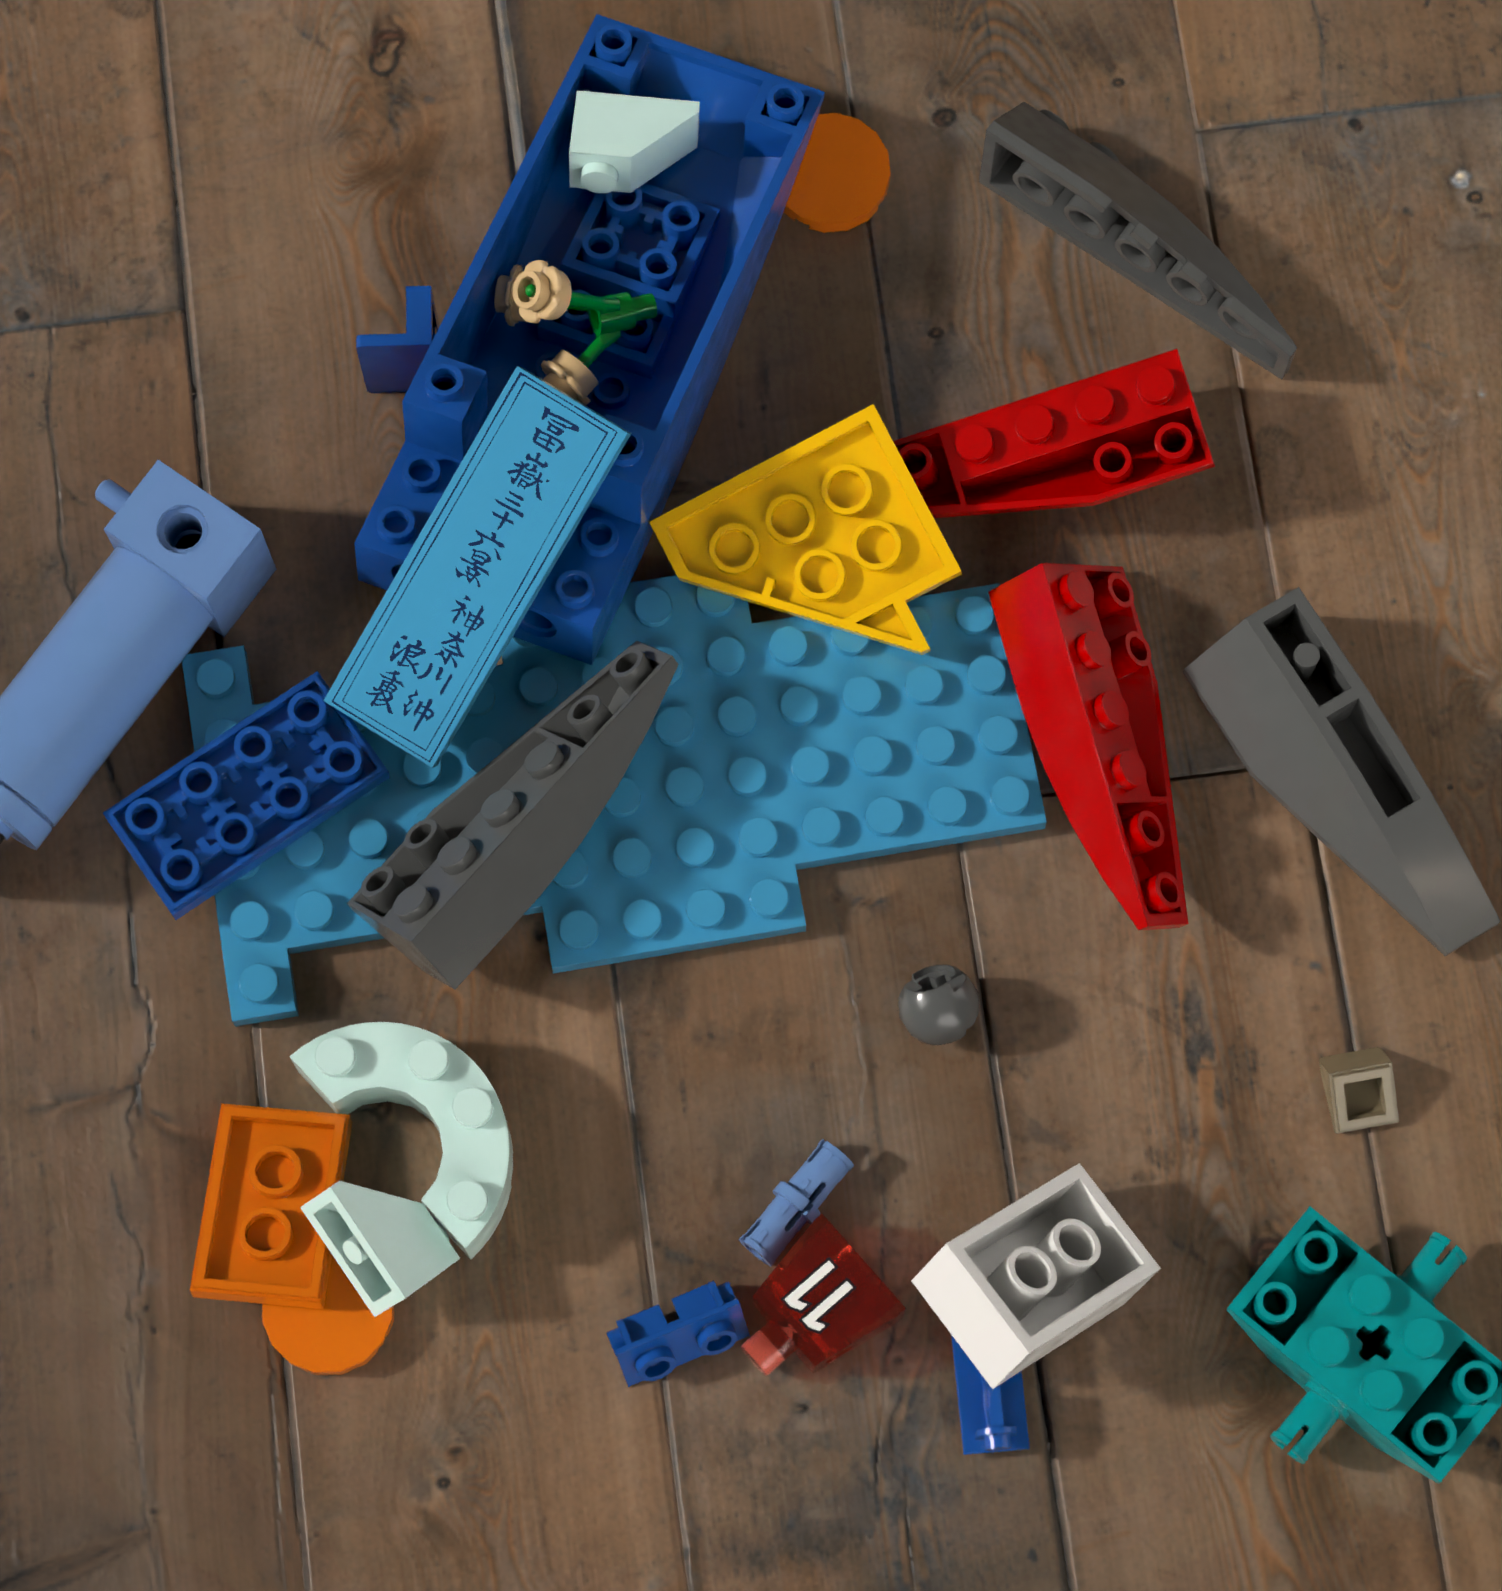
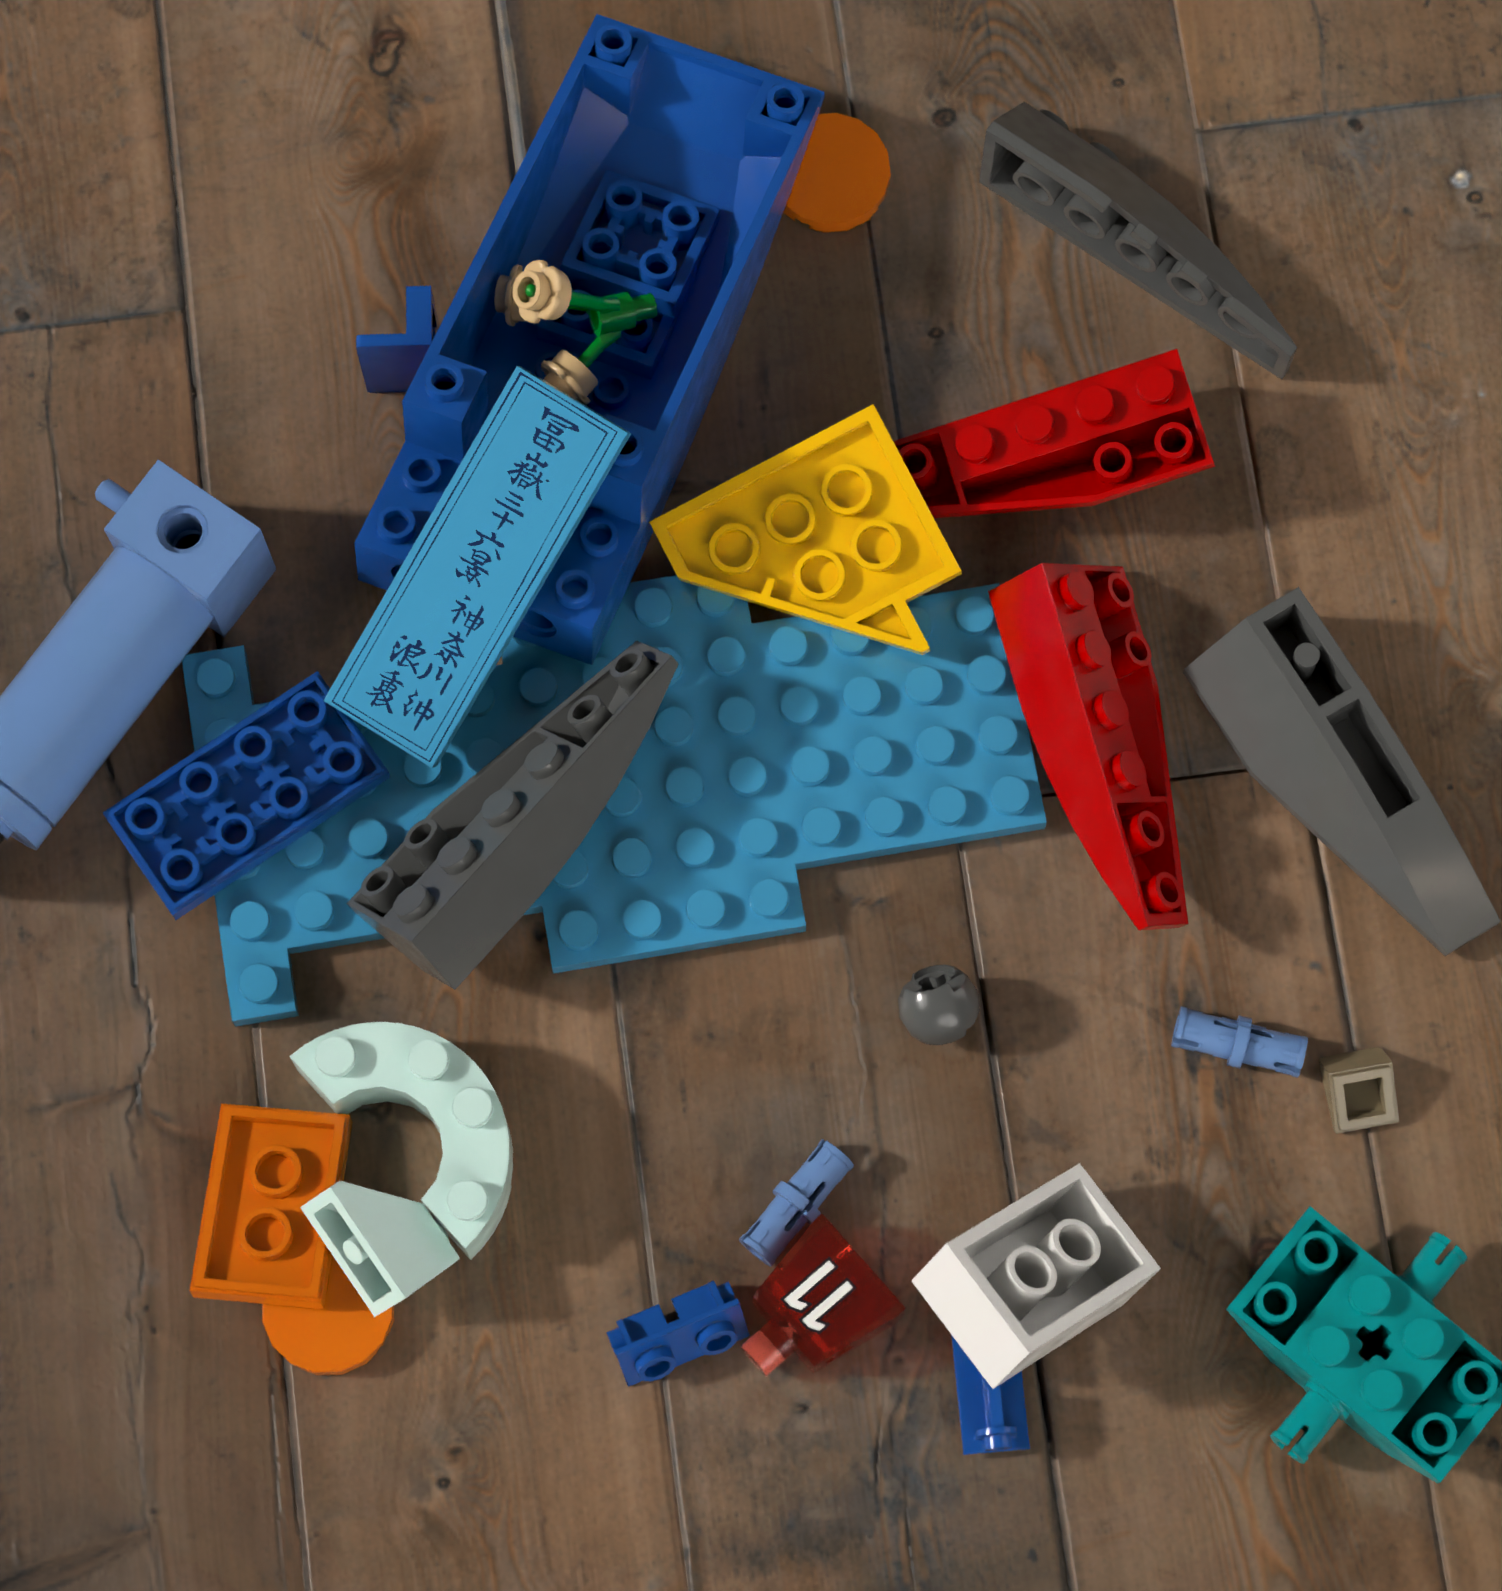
light aqua slope [569,90,700,193] -> none
none -> medium blue pin [1171,1006,1308,1078]

